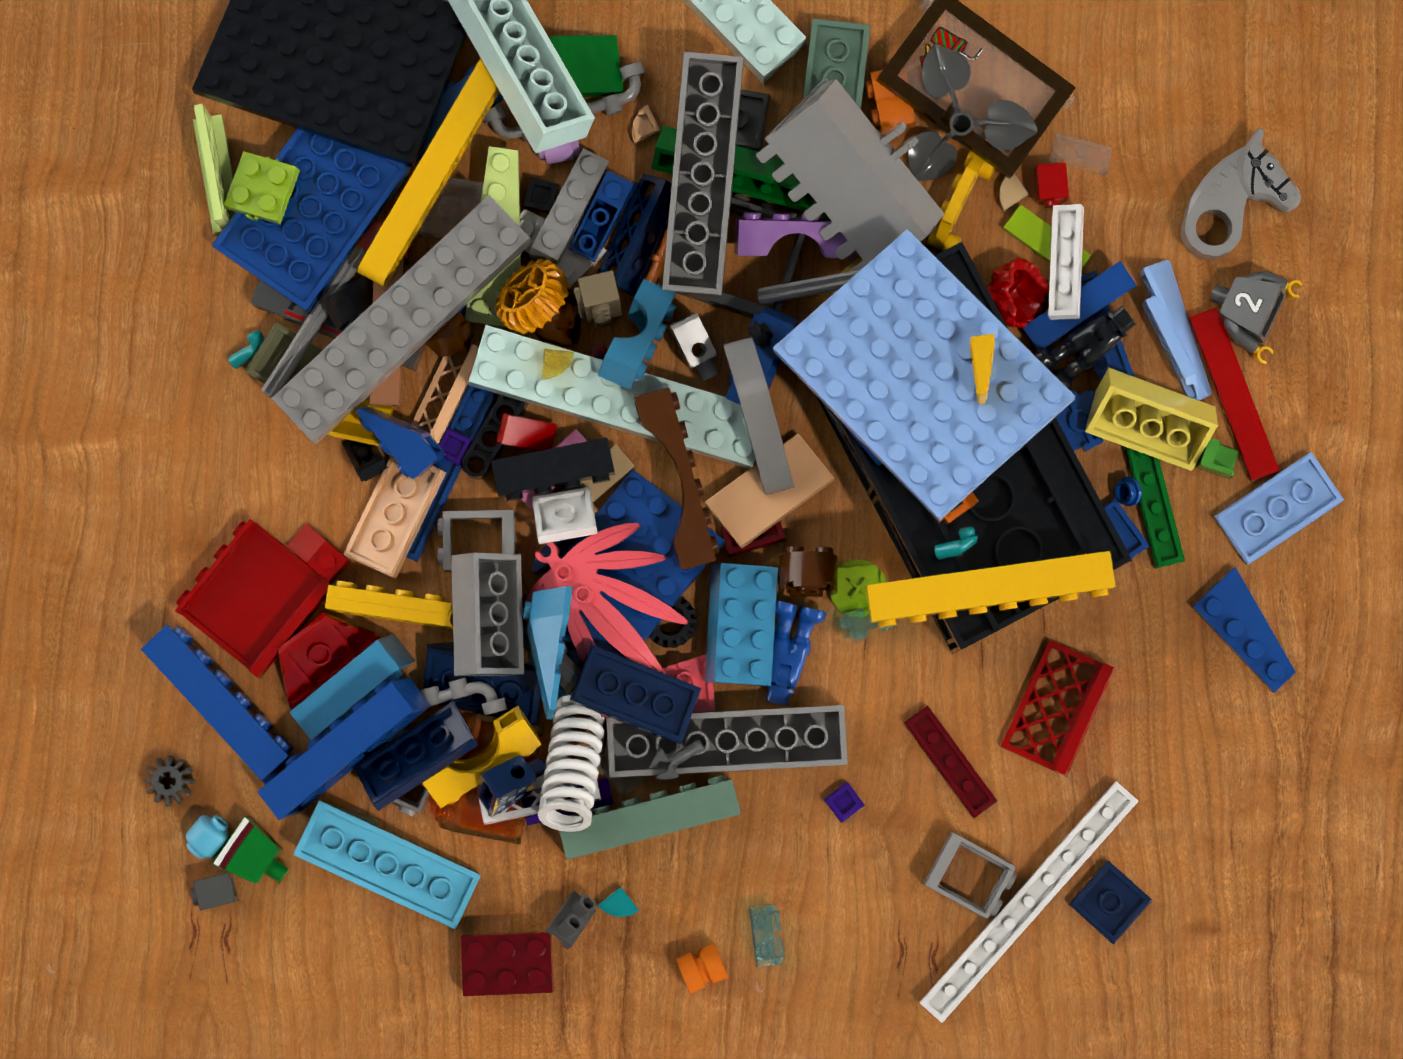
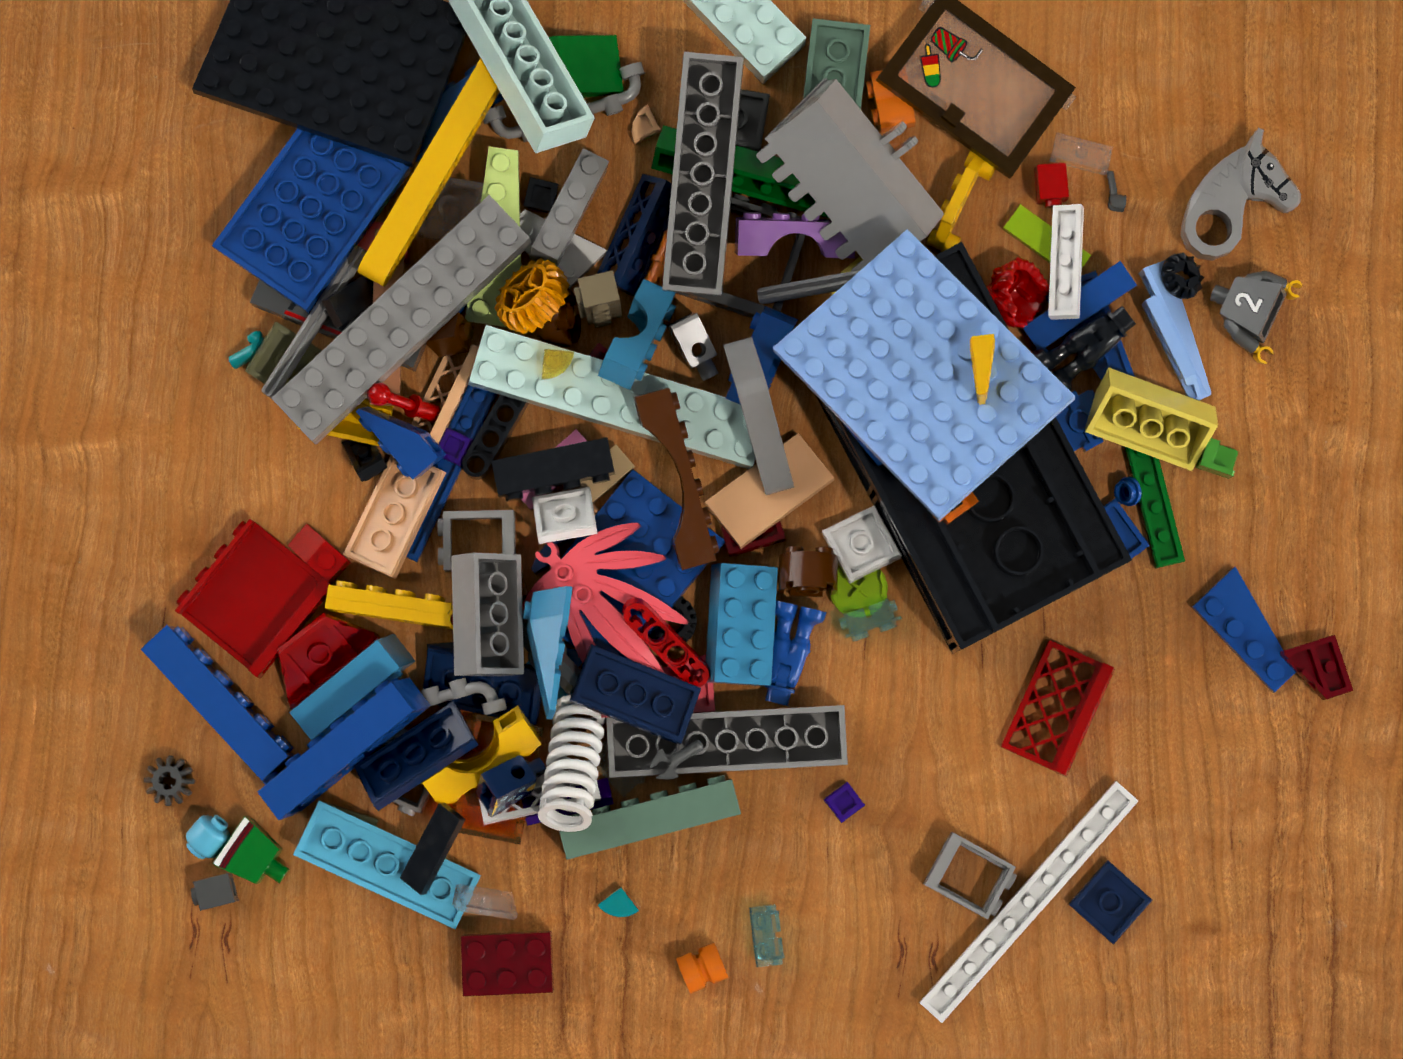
yellowish green fence [193,104,236,235] -> none
lime plate [223,151,300,225] -> none
red tile [496,413,557,451] -> none
lavender brick [539,140,580,164] -> none
dark grey hips [546,891,597,950] -> none
blue slope [569,170,638,263] -> none
black plate [747,321,773,349] -> none
yellow brick [865,551,1116,628] -> none
dark red tile [904,705,997,819] -> none
dark grey plant [908,44,1038,181] -> none
teal arm [935,526,978,560] -> none
tan tile [999,173,1029,212] -> none
red tile [1188,307,1280,481] -> none
light blue tile [1213,452,1344,566] -> none
none -> red pin [367,382,440,422]
none -> black tile [400,803,466,895]
none -> clear slope [452,884,518,920]
none -> red beam [622,597,709,687]
none -> white tile [822,506,902,584]
none -> dark grey hand [1107,171,1126,212]
none -> black gear [1161,252,1204,299]
none -> dark red wing [1280,635,1353,700]

